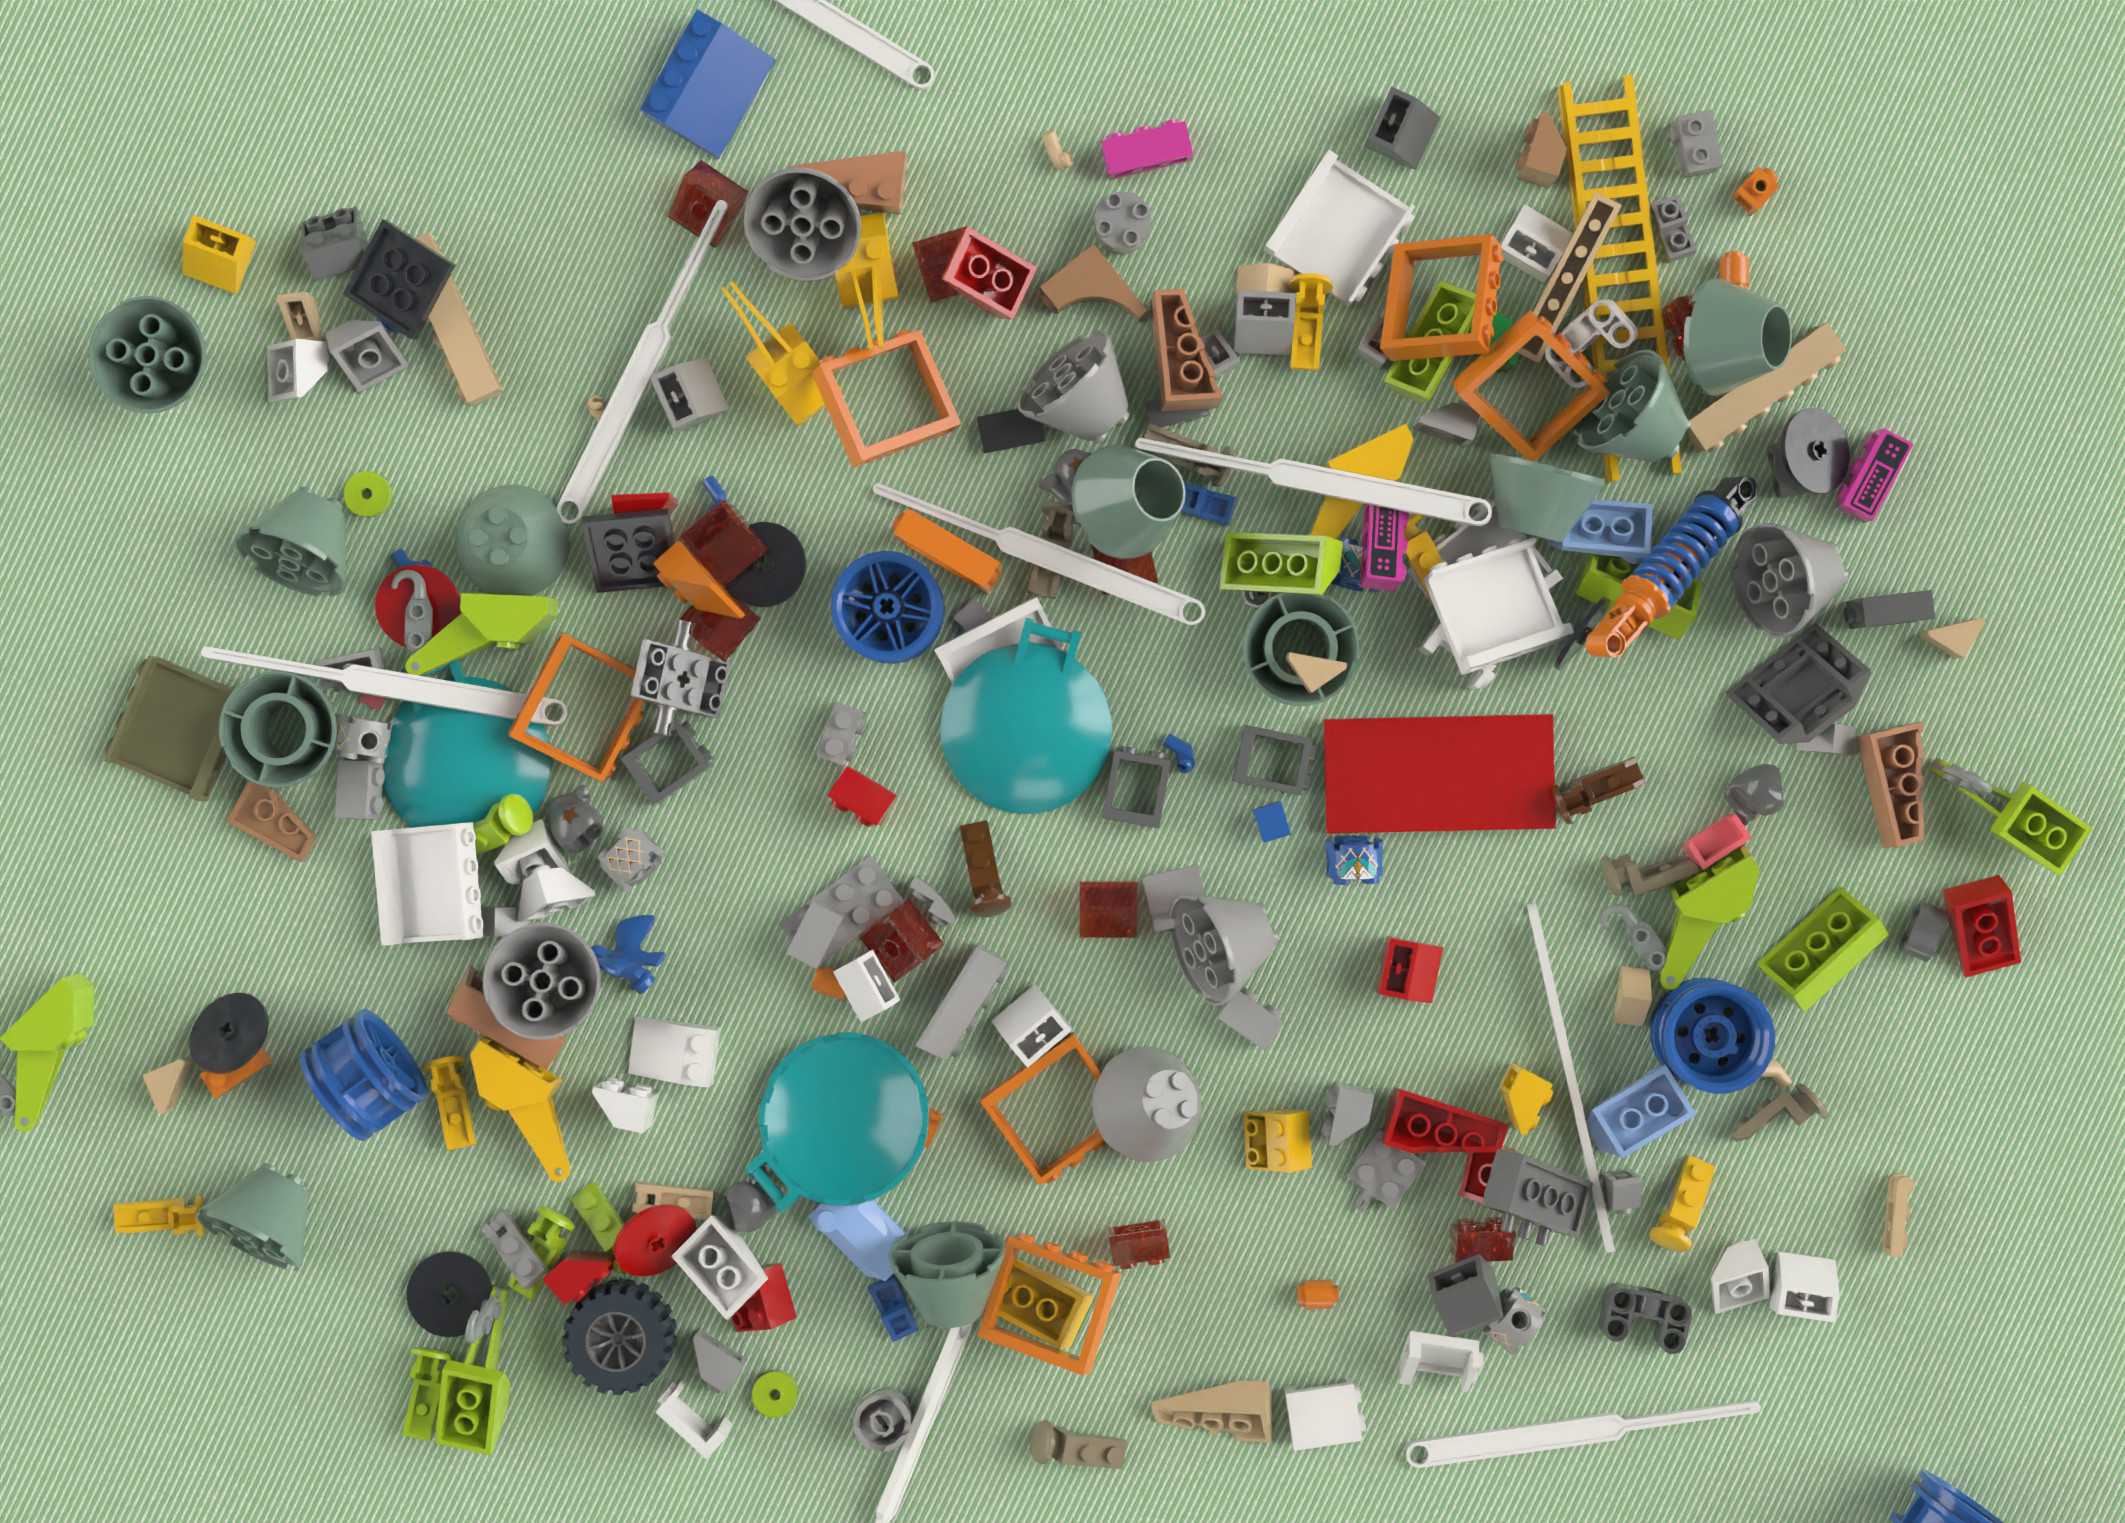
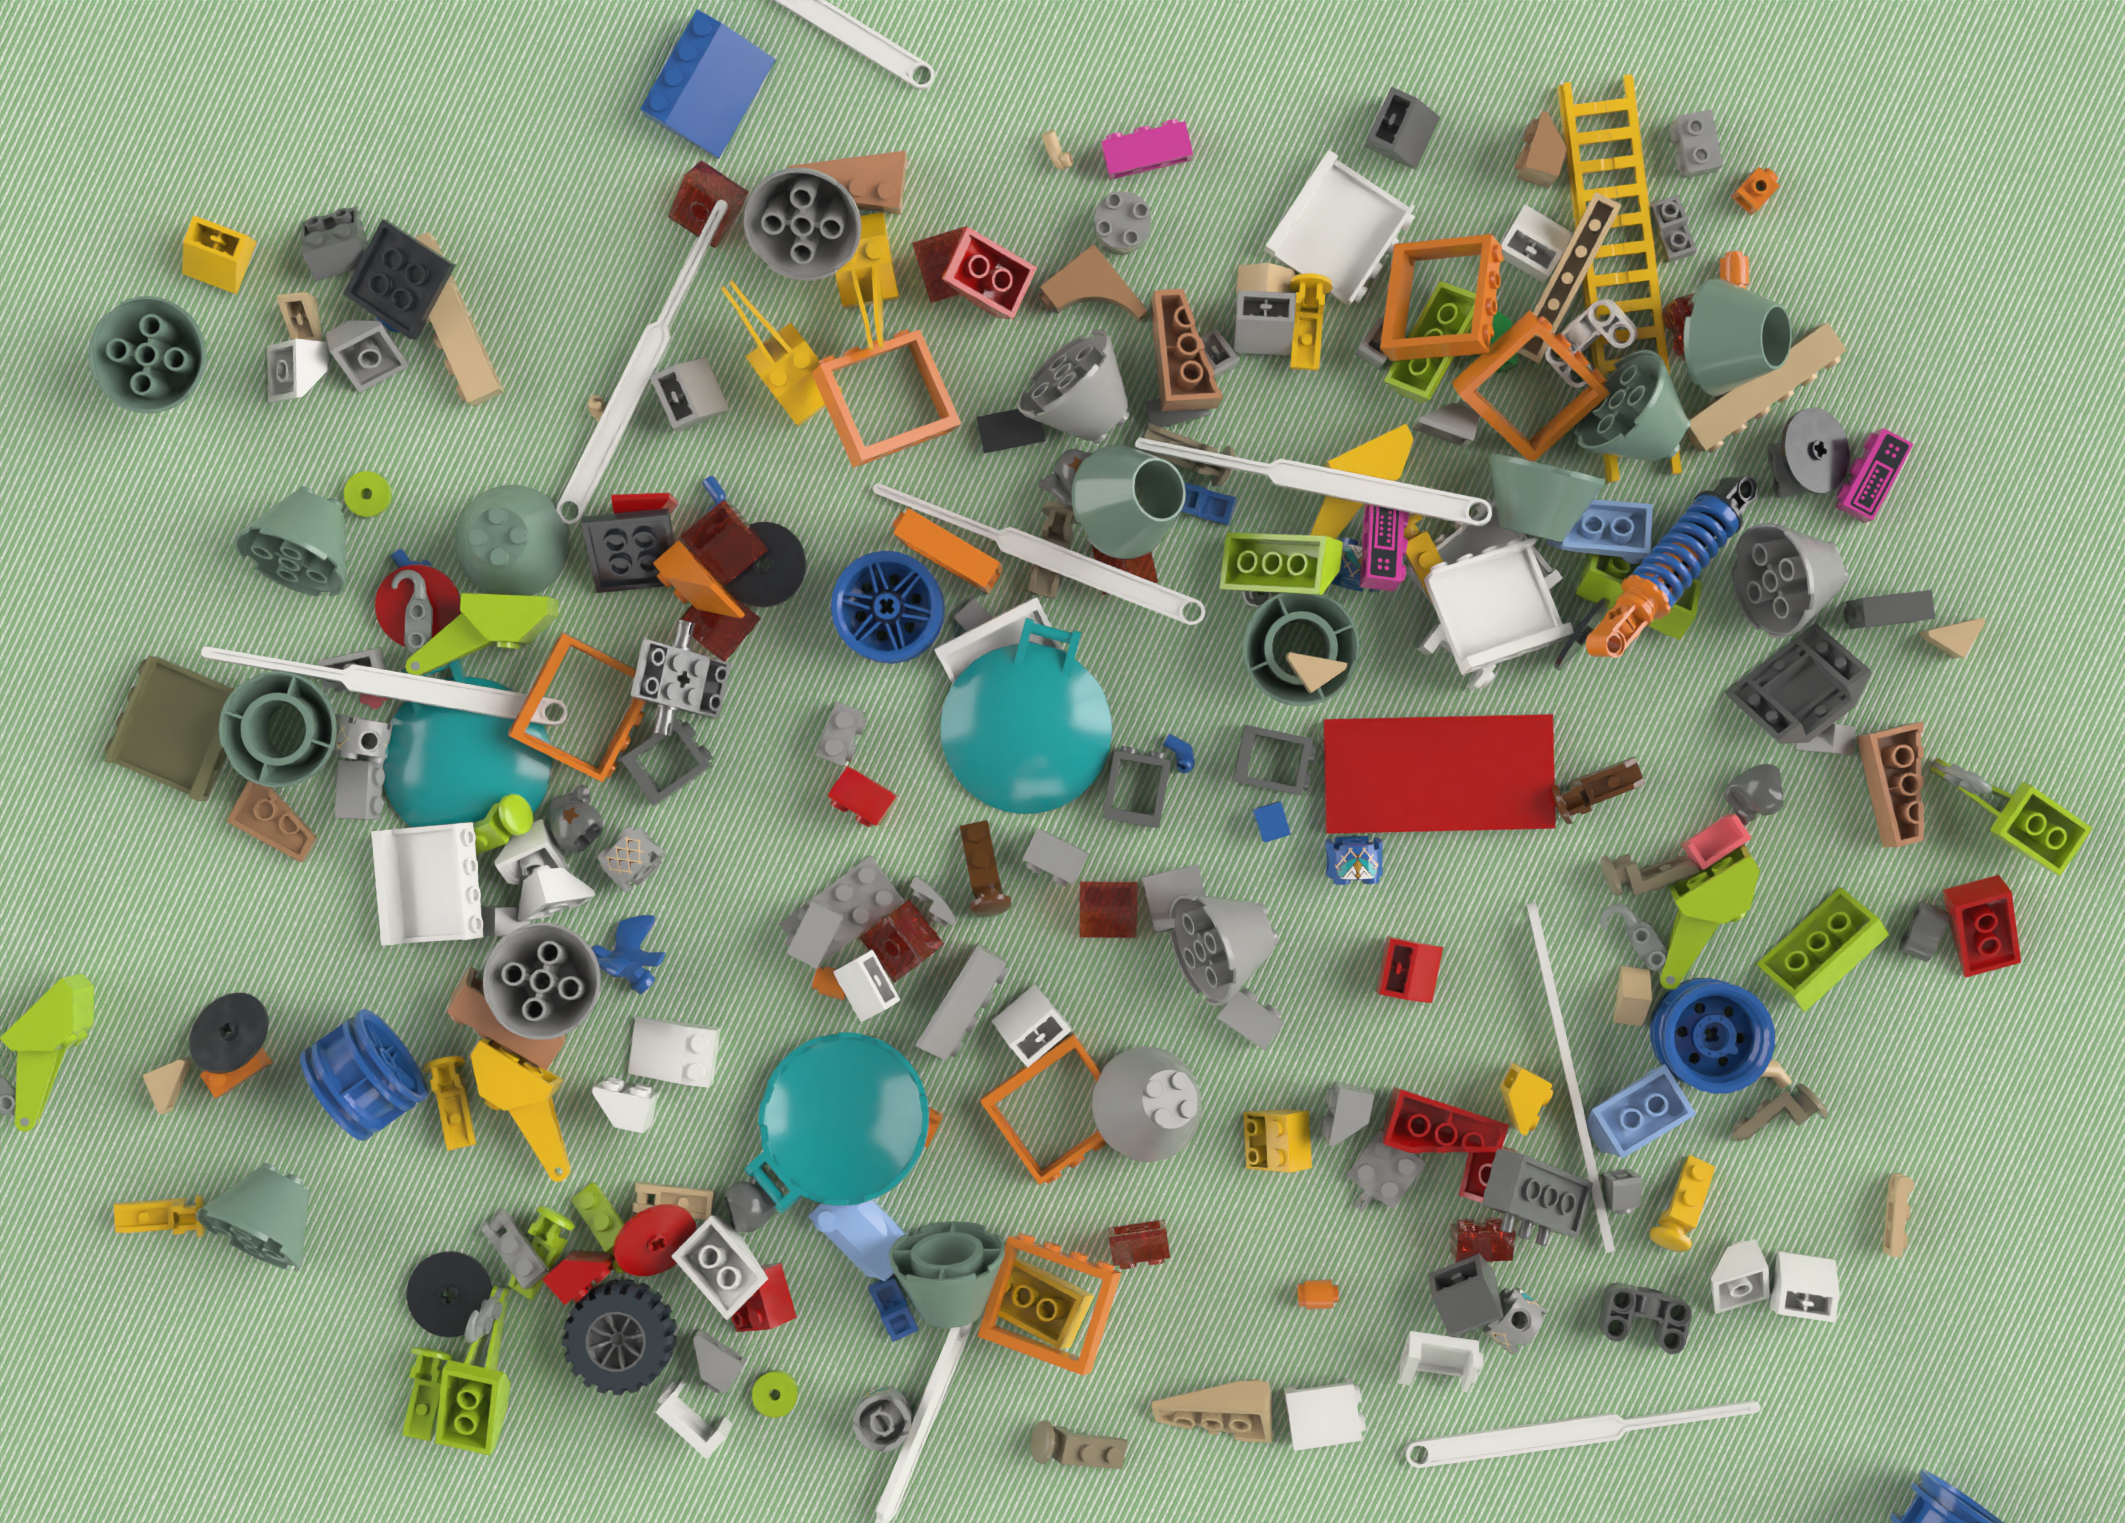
none -> light grey brick [1022,828,1089,887]

